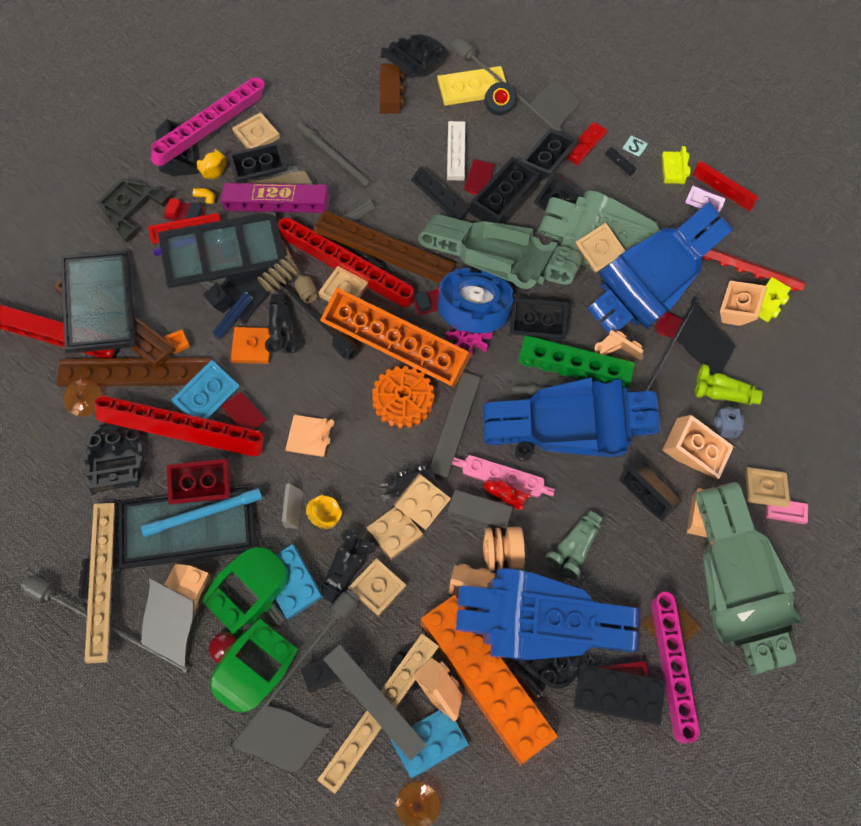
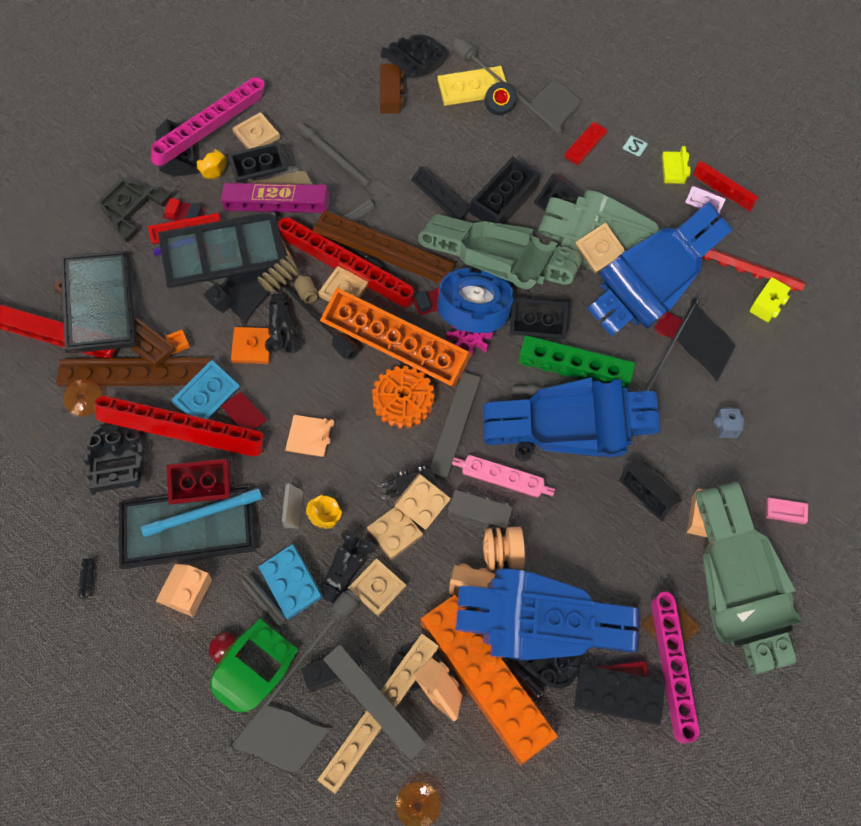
flag [21,575,194,674] -> none
tan plate [85,503,116,664] -> none
yellow arm [193,188,216,204] -> none
green slope [201,547,288,636] -> none
dark blue axle [212,292,253,339] -> none
dark azure plate [390,710,469,779] -> none
white plate [447,121,465,181] -> none
dark red piece [464,159,495,195] -> none
red animal [483,480,530,510] -> none
black slope [521,129,579,181] -> none
sand green piece [545,511,603,579] -> none
light nougat plate [595,330,644,361] -> none
black piece [605,147,637,176] -> none
light nougat slope [662,415,734,479] -> none
lime piece [694,364,763,405] -> none
light nougat slope [720,281,767,326] -> none
tan plate [745,467,790,508] -> none

